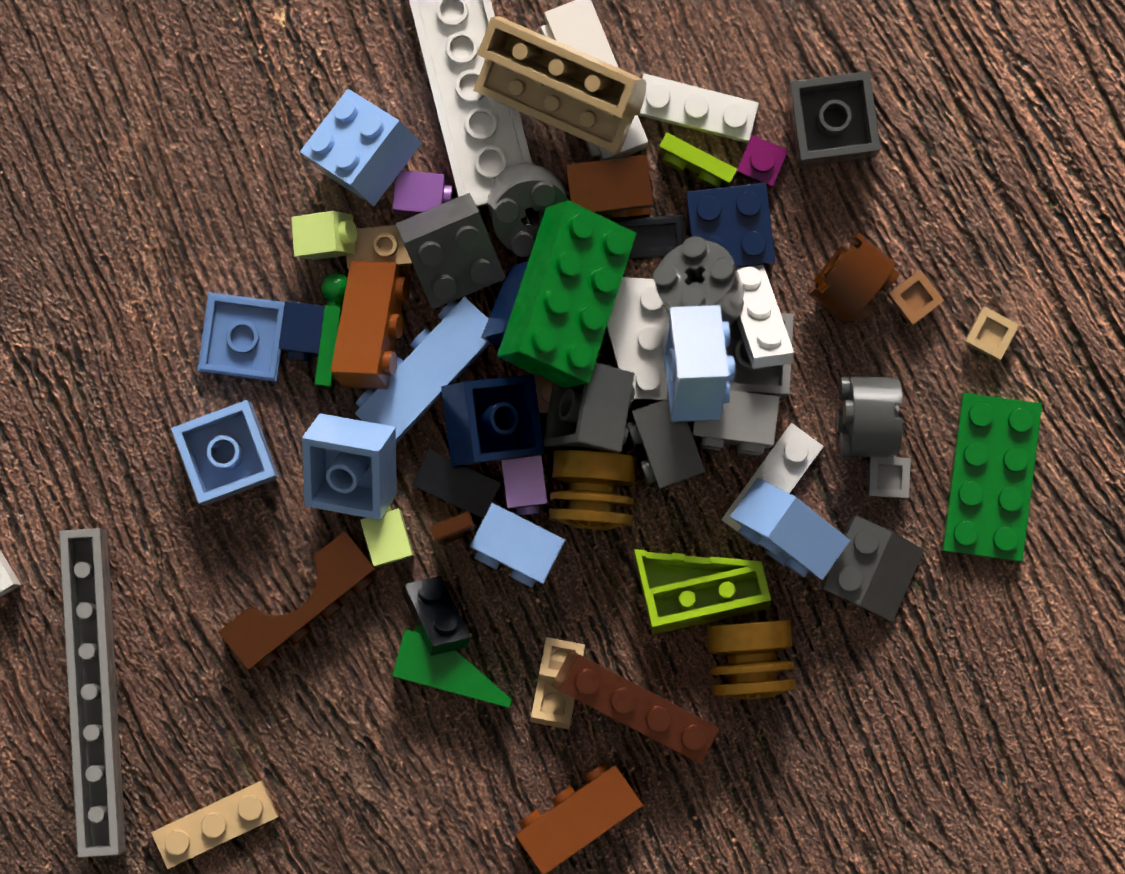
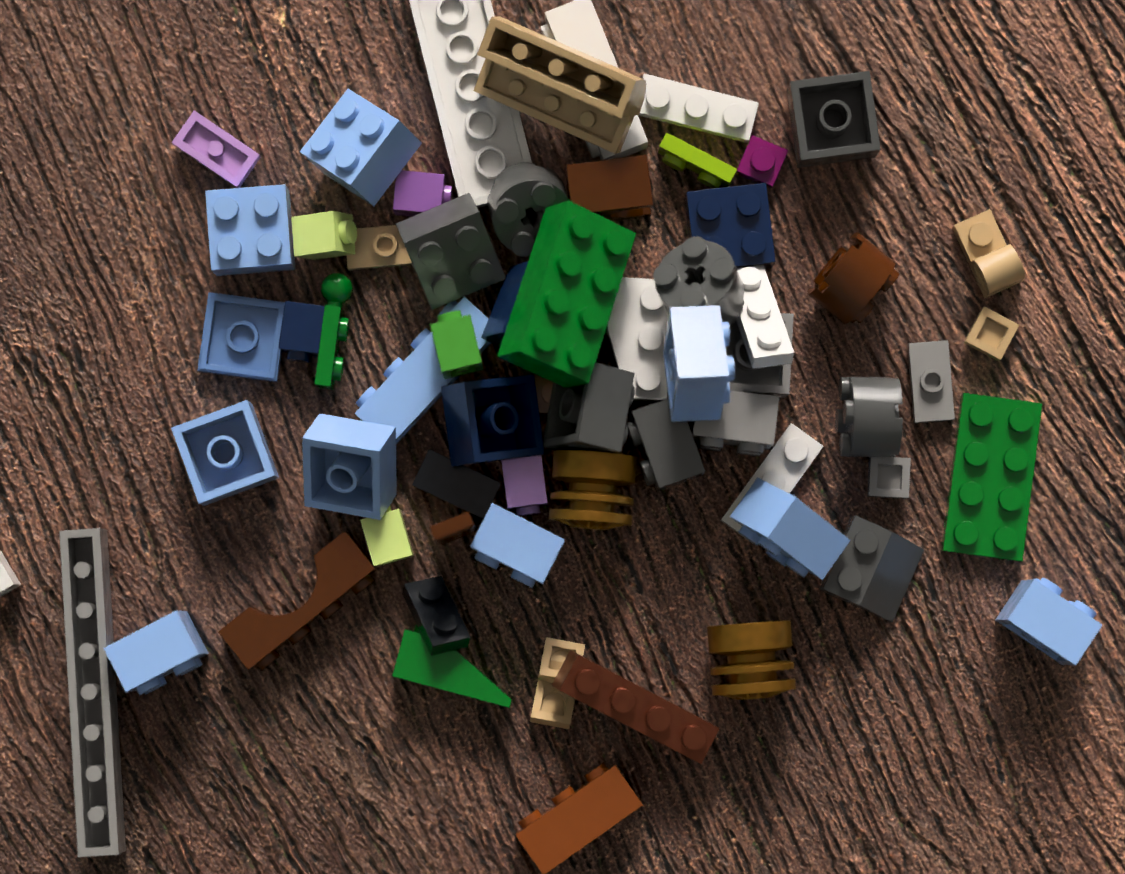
tan plate [151,780,279,869] -> none
dark orange brick [331,261,410,389] -> none
black tile [610,215,685,260] -> none
lime wedge [634,549,771,635] -> none
medium nougat plate [887,270,944,326] -> none
none -> light blue brick [103,610,209,695]
none -> lavender plate [171,110,261,188]
none -> light blue brick [205,184,296,276]
none -> bright green brick [430,310,484,379]
none -> light grey plate [907,340,955,423]
none -> tan plate [952,209,1025,299]
none -> light blue brick [995,577,1102,666]

